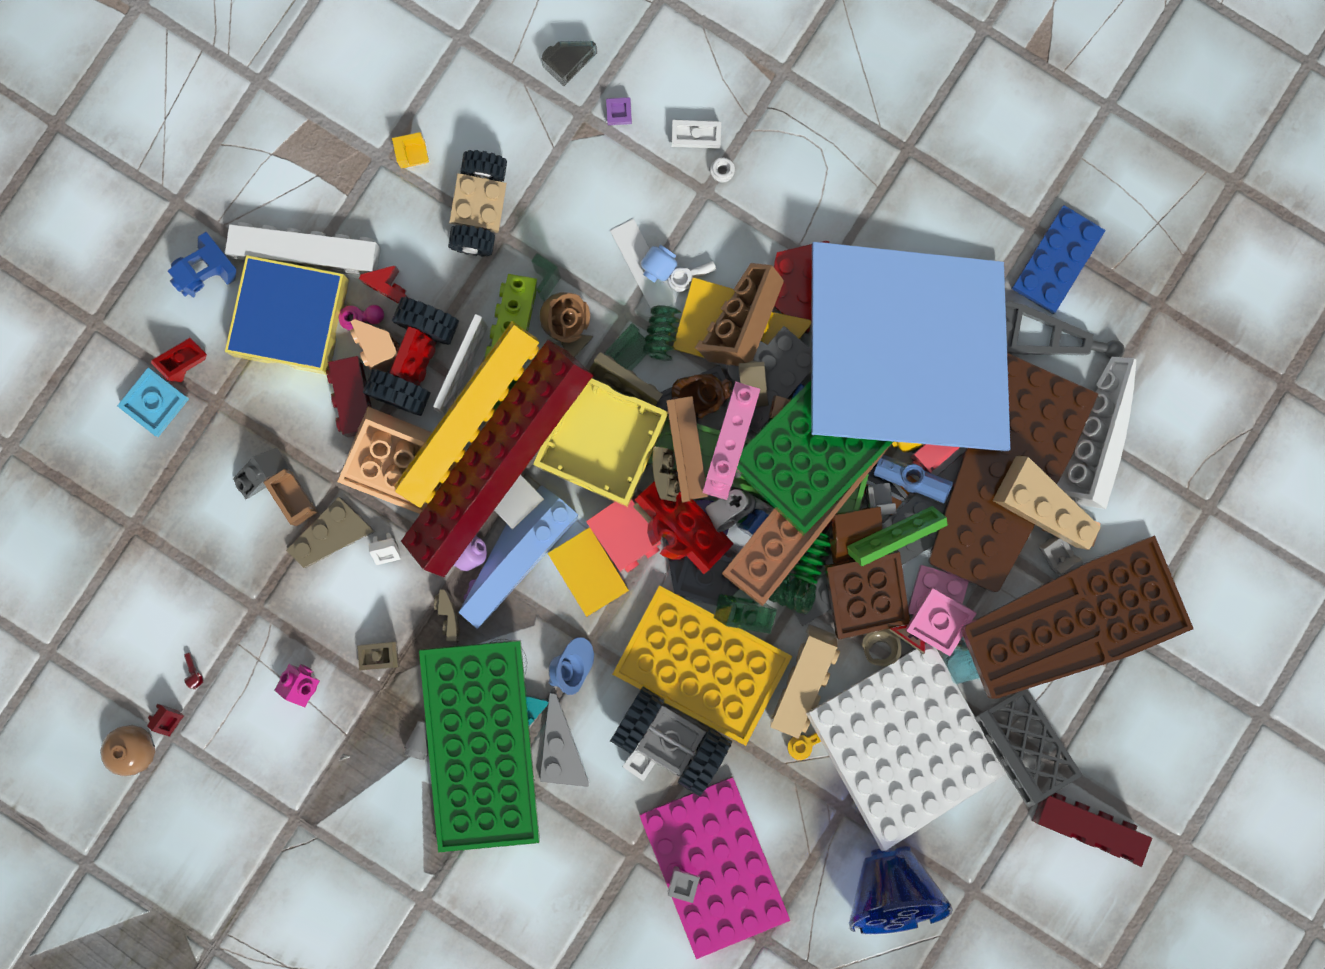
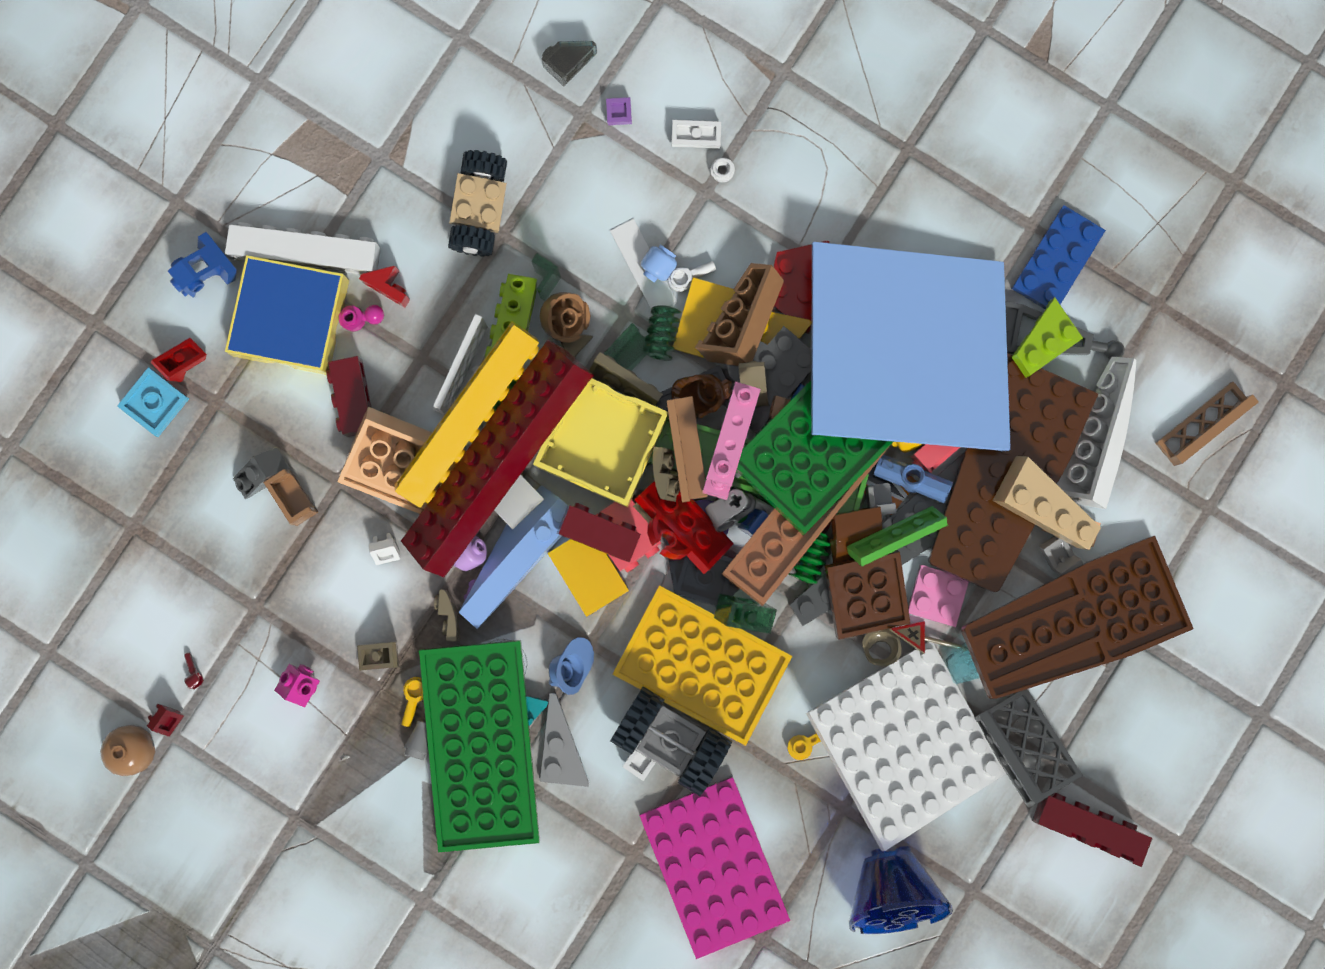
dark tan wing [286,497,376,568] -> none
light nougat slope [350,319,400,372] -> none
black plate [363,297,459,416] -> none
yellow panel [392,132,429,169] -> none
light grey panel [668,866,700,903] -> none
clear green piece [769,574,817,615] -> none
tan wedge [770,624,840,739] -> none
bright pink plate [906,586,977,656] -> none
none -> yellow plate [401,676,423,727]
none -> dark red brick [556,503,641,562]
none -> lime wing [1012,298,1083,378]
none -> medium nougat fence [1155,382,1259,466]

